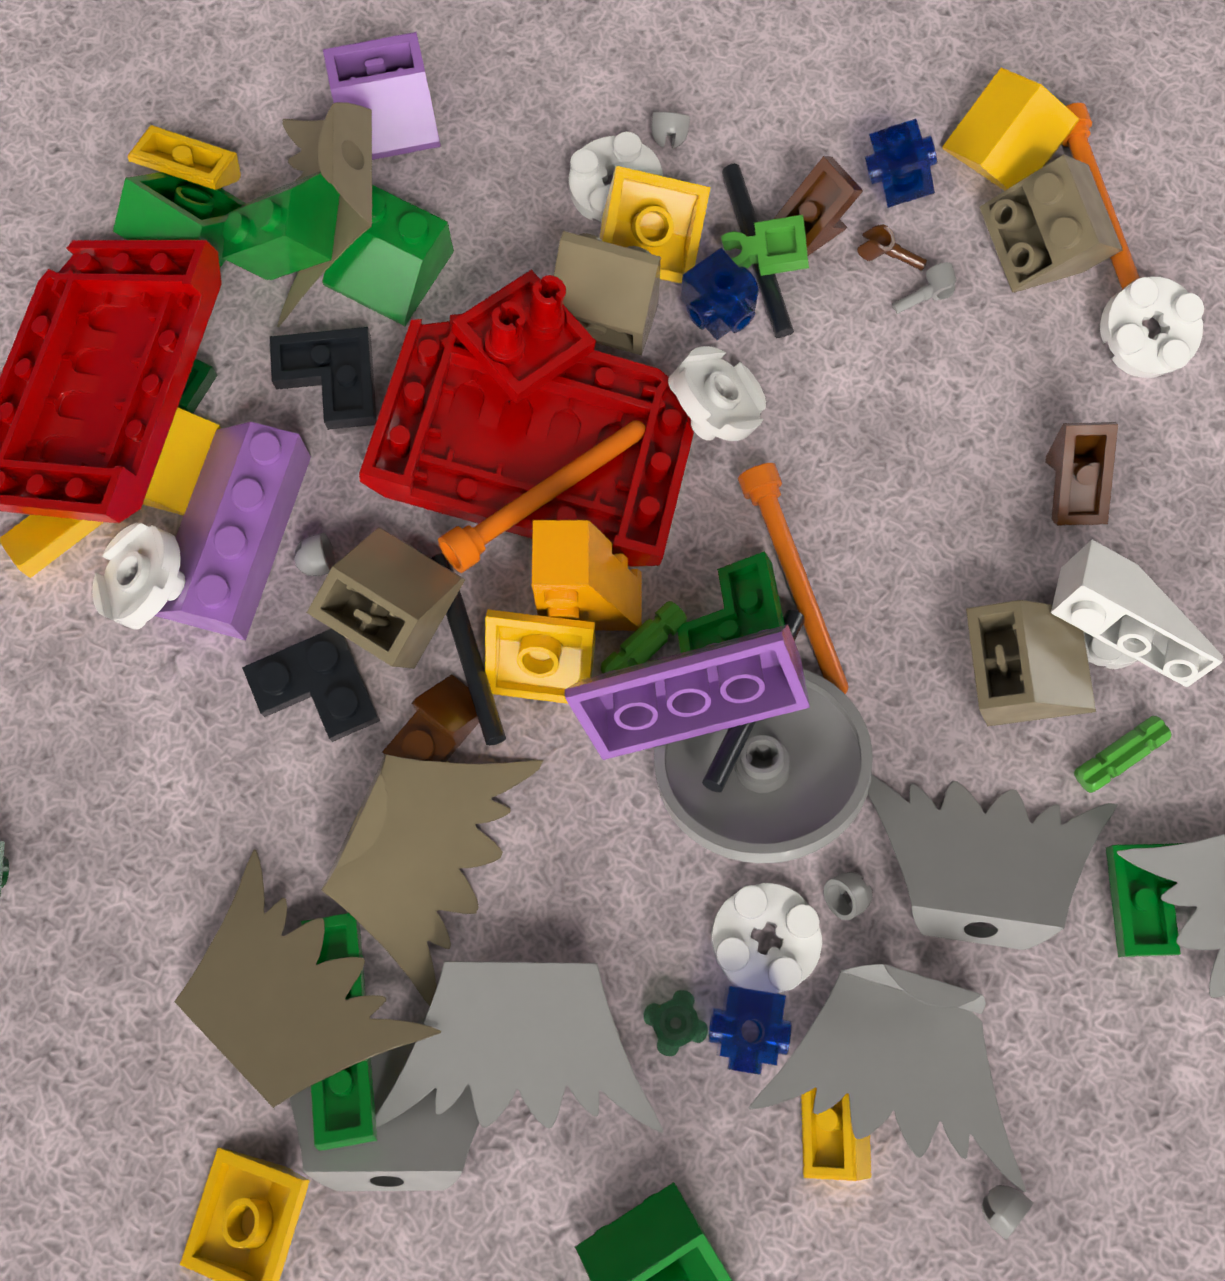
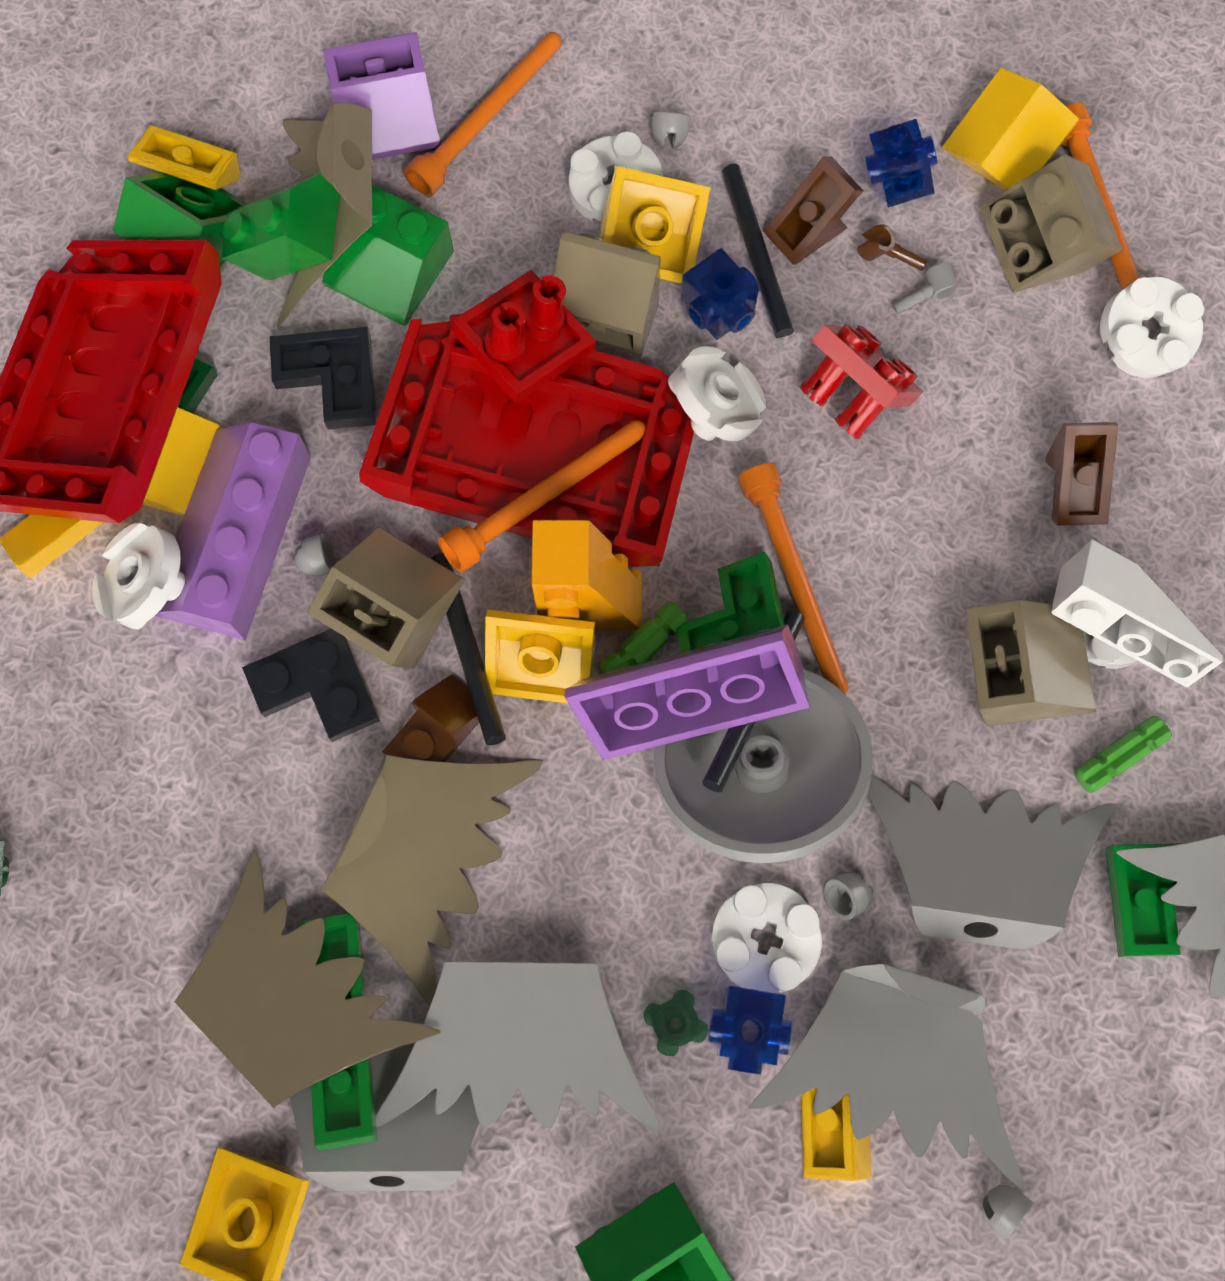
bright green plate [721,215,809,276] -> none
none -> orange piece [403,32,562,198]
none -> plate [799,324,924,440]

